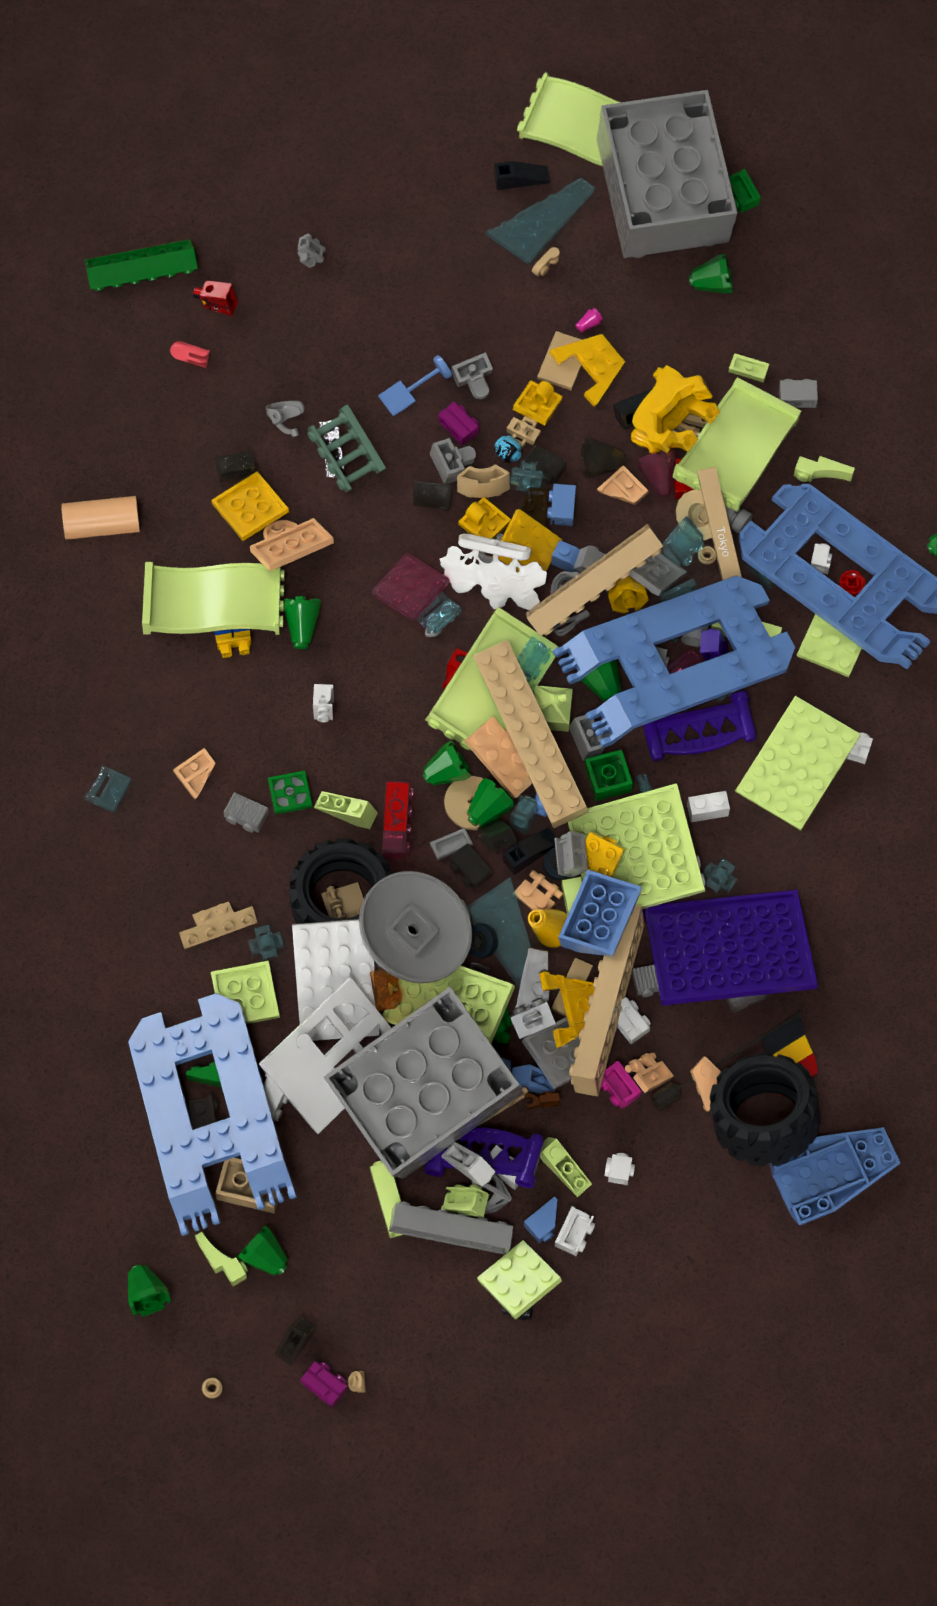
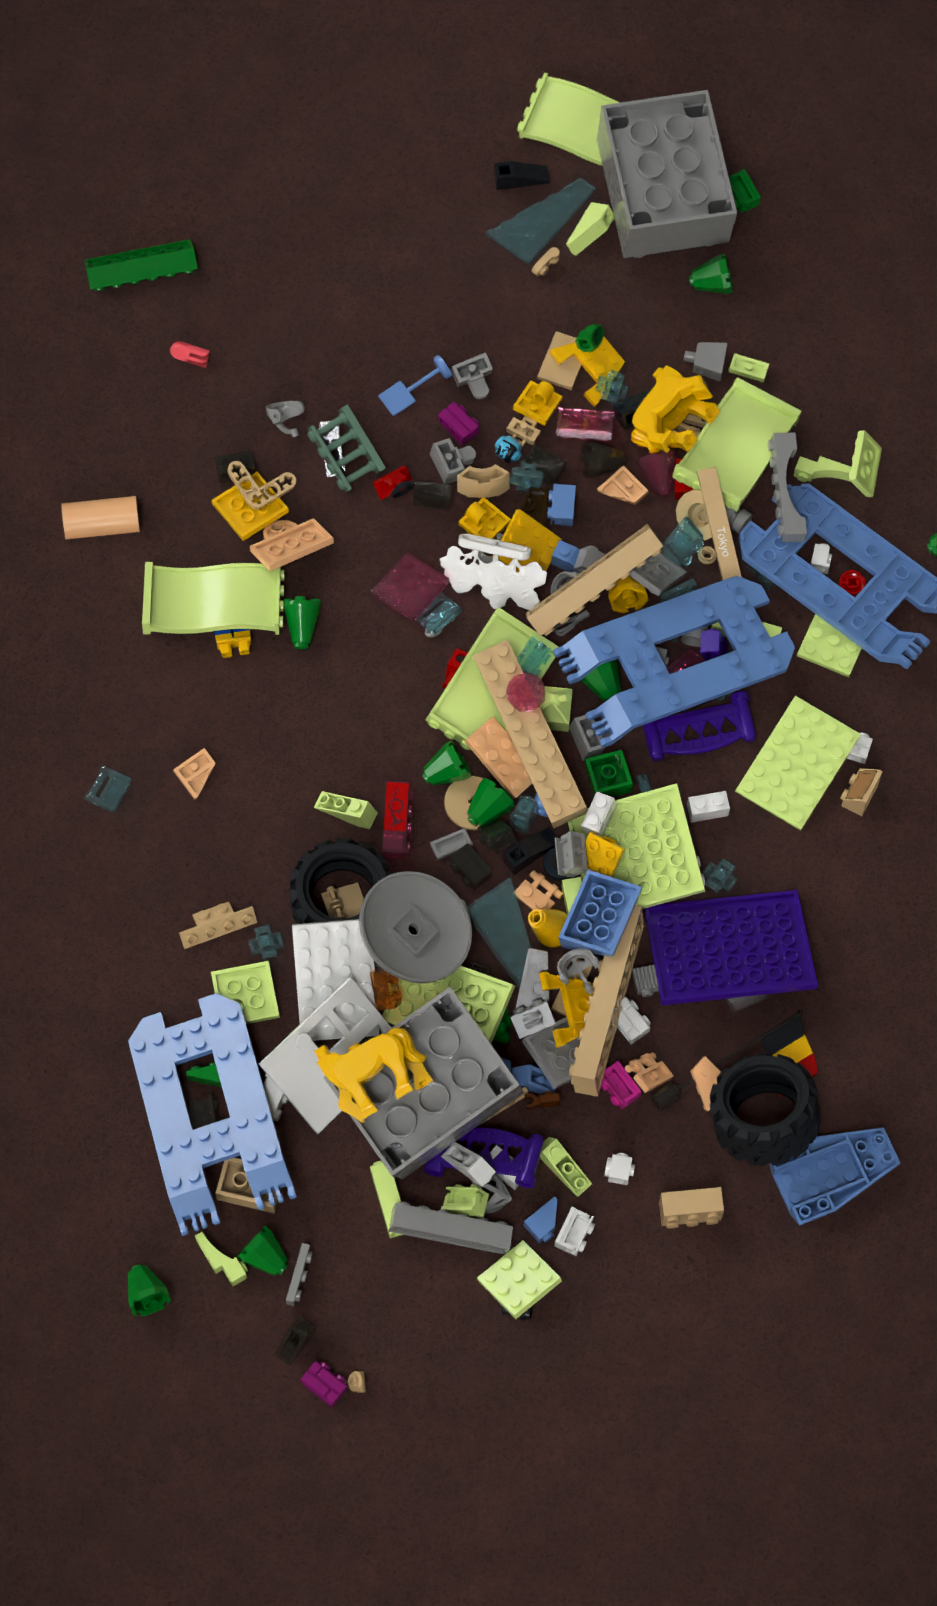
red torso [193,280,238,317] -> none
tan plate [202,1378,222,1398] -> none
light grey brick [224,792,269,833] -> none
green piece [268,770,313,815] -> none
light grey piece [298,234,326,268] -> none
white hinge [313,684,334,722] -> none
black wheel [469,923,498,959] -> none
dark pink cone [575,308,603,334] -> none
light grey brick [779,379,818,408] -> none
none -> tan beam [228,461,296,510]
none -> light grey plate [286,1243,313,1306]
none -> yellow piece [314,1027,434,1123]
none -> red piece [372,466,415,500]
none -> clear pink tile [506,673,545,712]
none -> clear pink plate [556,408,614,441]
none -> light grey helmet [557,948,600,994]
none -> yellowish green slope [566,202,614,256]
none -> green rock [575,324,604,352]
none -> white brick [581,792,617,836]
none -> clear light blue piece [595,370,628,404]
none -> tan brick [659,1187,724,1229]
none -> light grey torso [683,342,727,381]
none -> light grey arch [768,433,807,542]
none -> slope [840,768,883,816]
none -> yellowish green plate [849,430,882,497]

